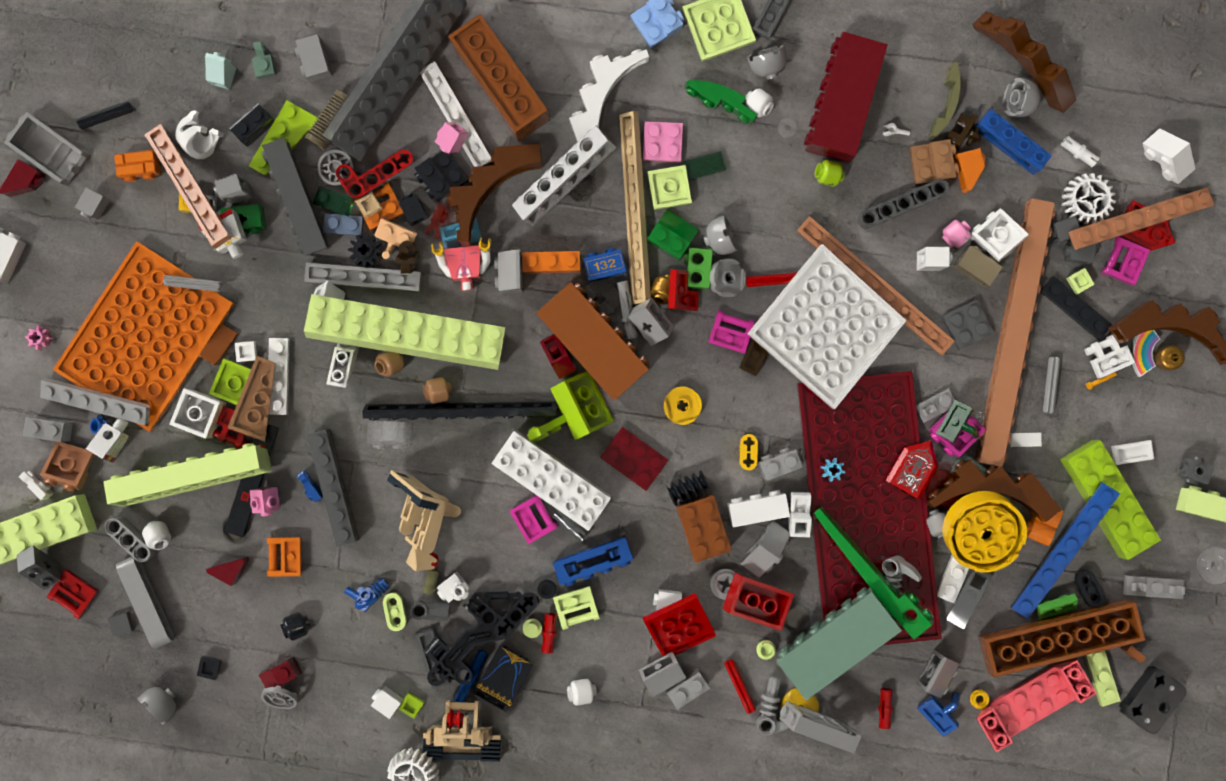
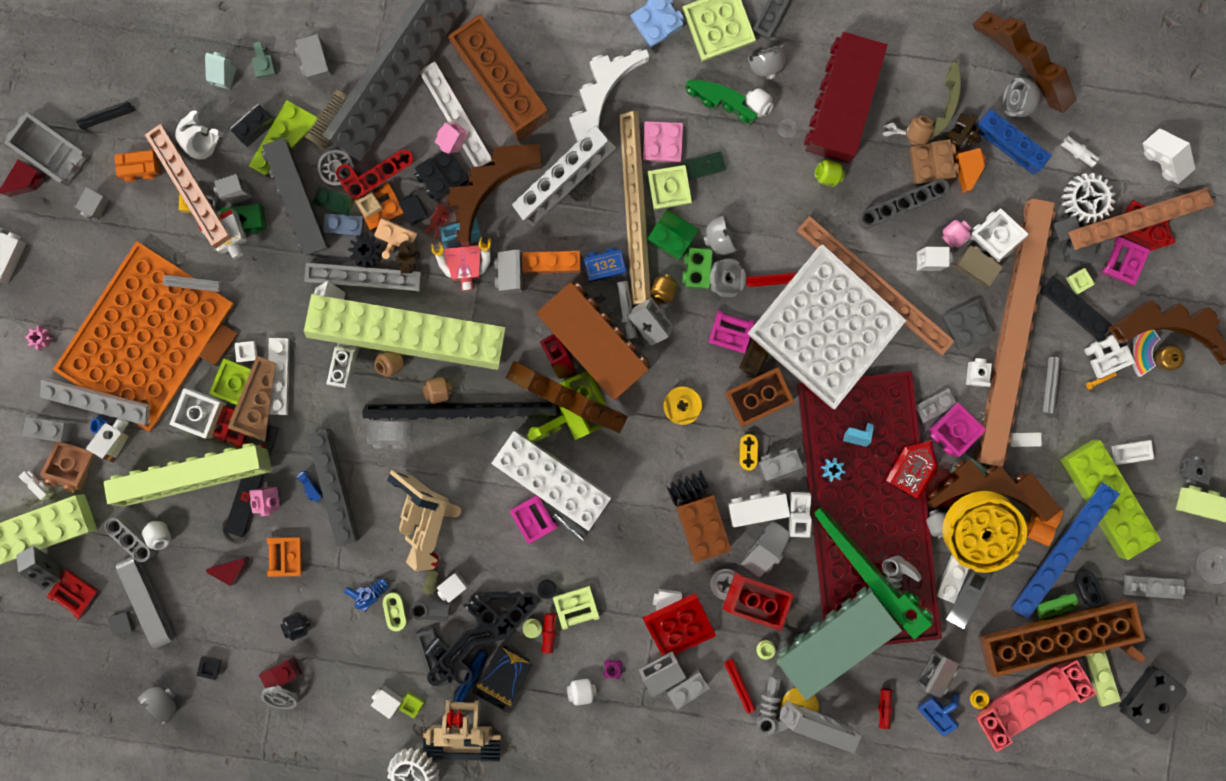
white plate [450,581,469,601] -> none
blue brick [553,536,633,586] -> none
dark red plate [600,427,668,491] -> none
red plate [668,270,699,311] -> none
plate [936,400,980,444] -> none
none -> reddish brown arch [505,361,628,434]
none -> magenta plate [603,659,623,679]
none -> dark orange brick [724,367,795,427]
none -> medium azure tile [843,423,873,447]
none -> medium nougat head [906,116,934,146]
none -> white brick [966,358,992,387]

